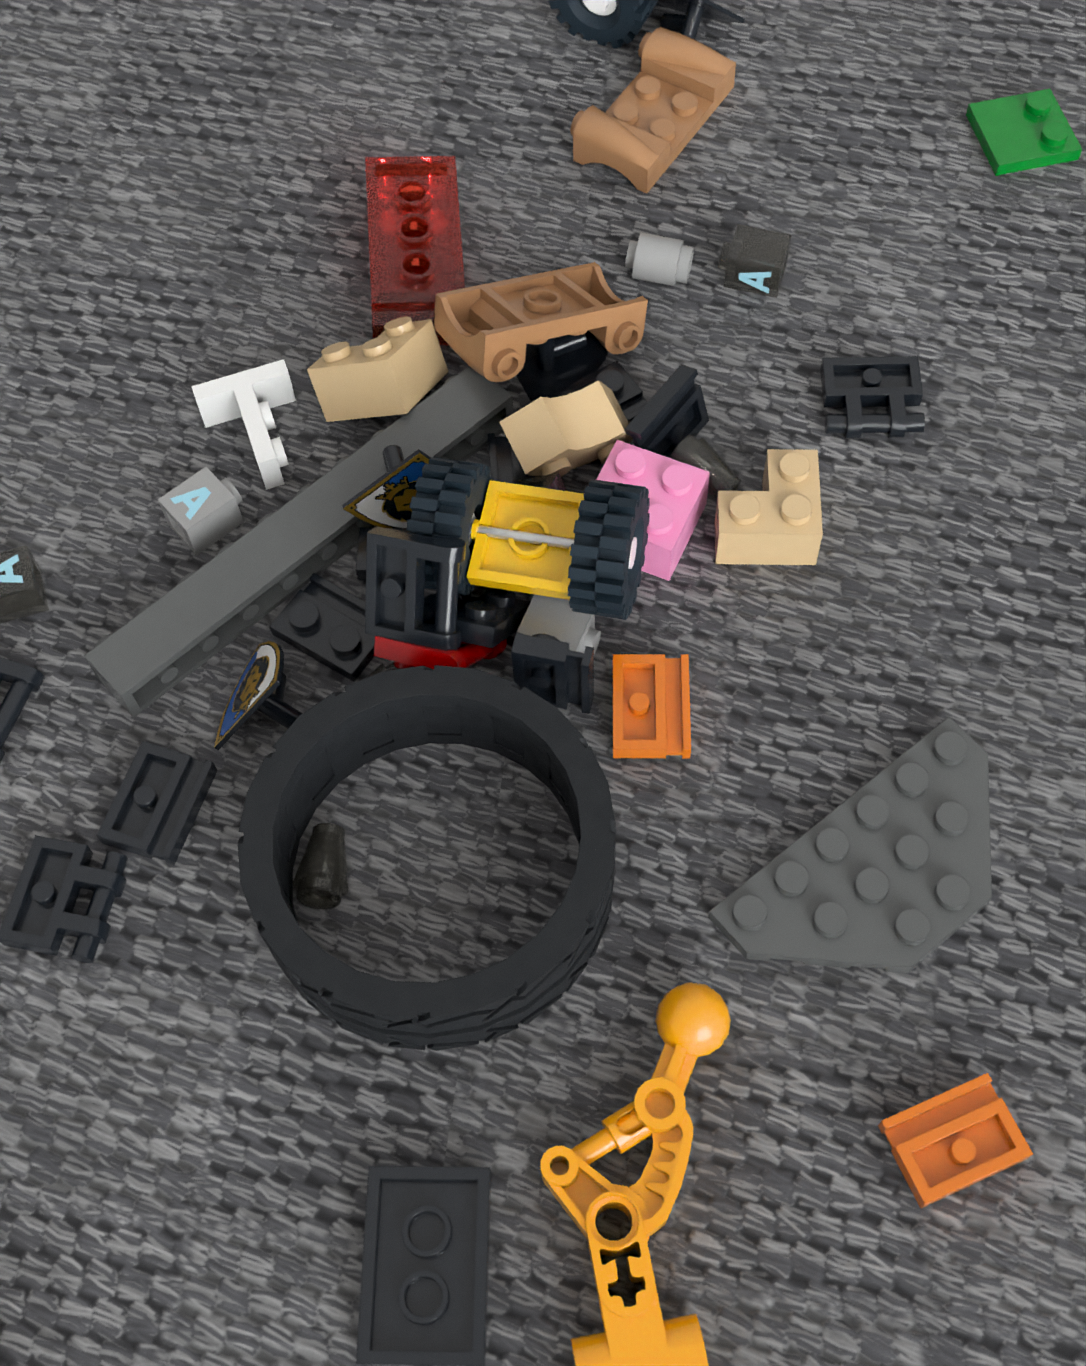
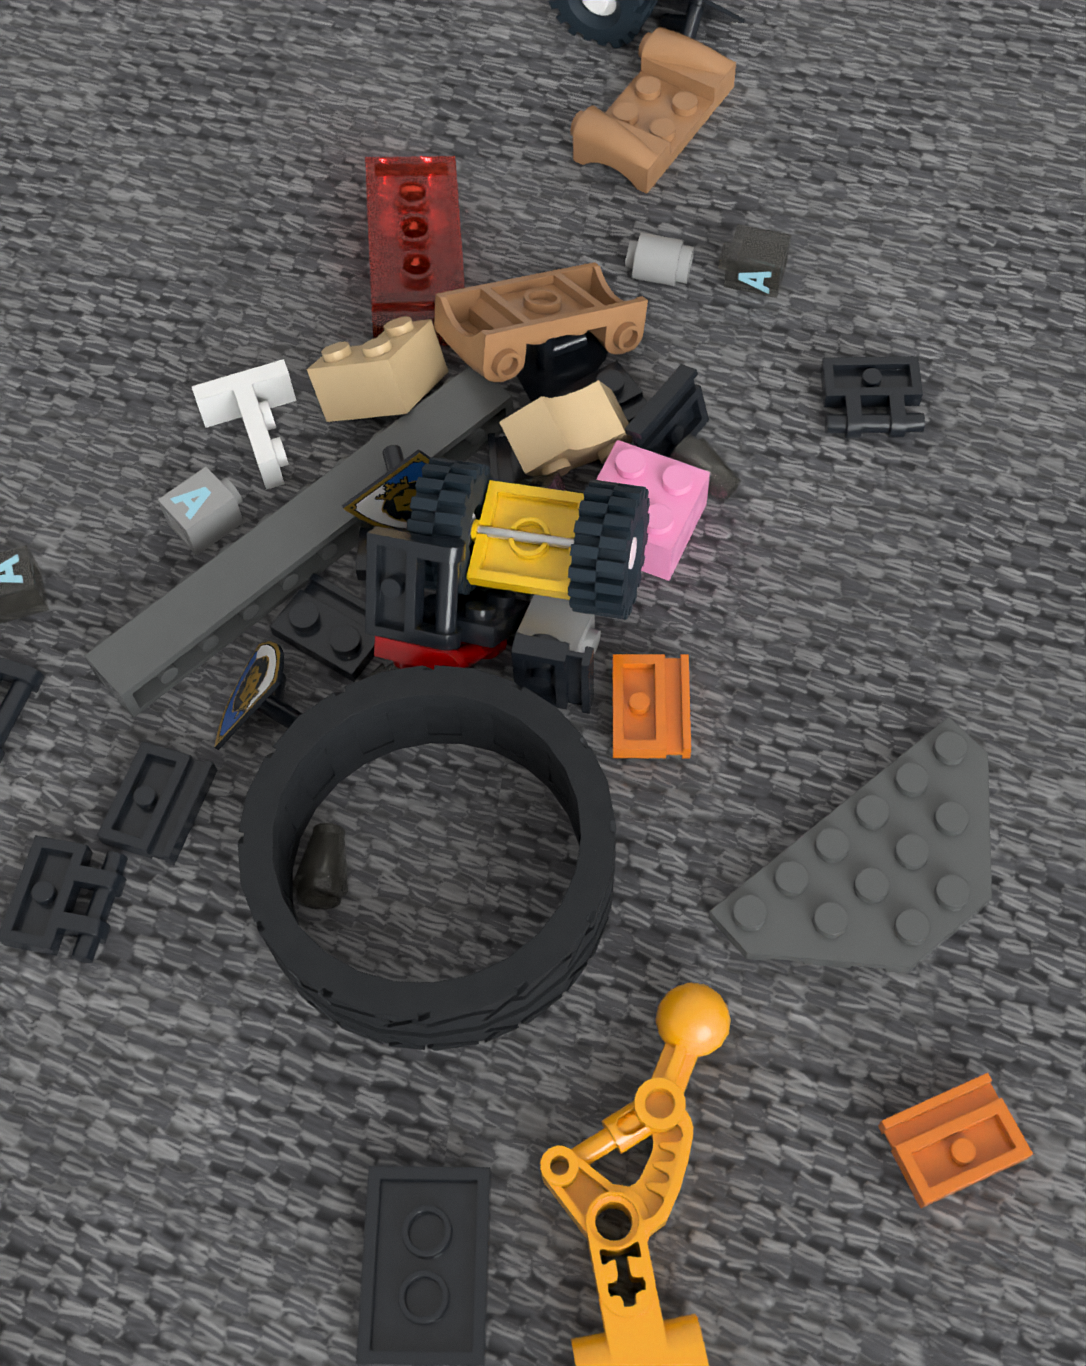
tan brick [714,449,823,565] -> none
green plate [966,88,1082,176] -> none

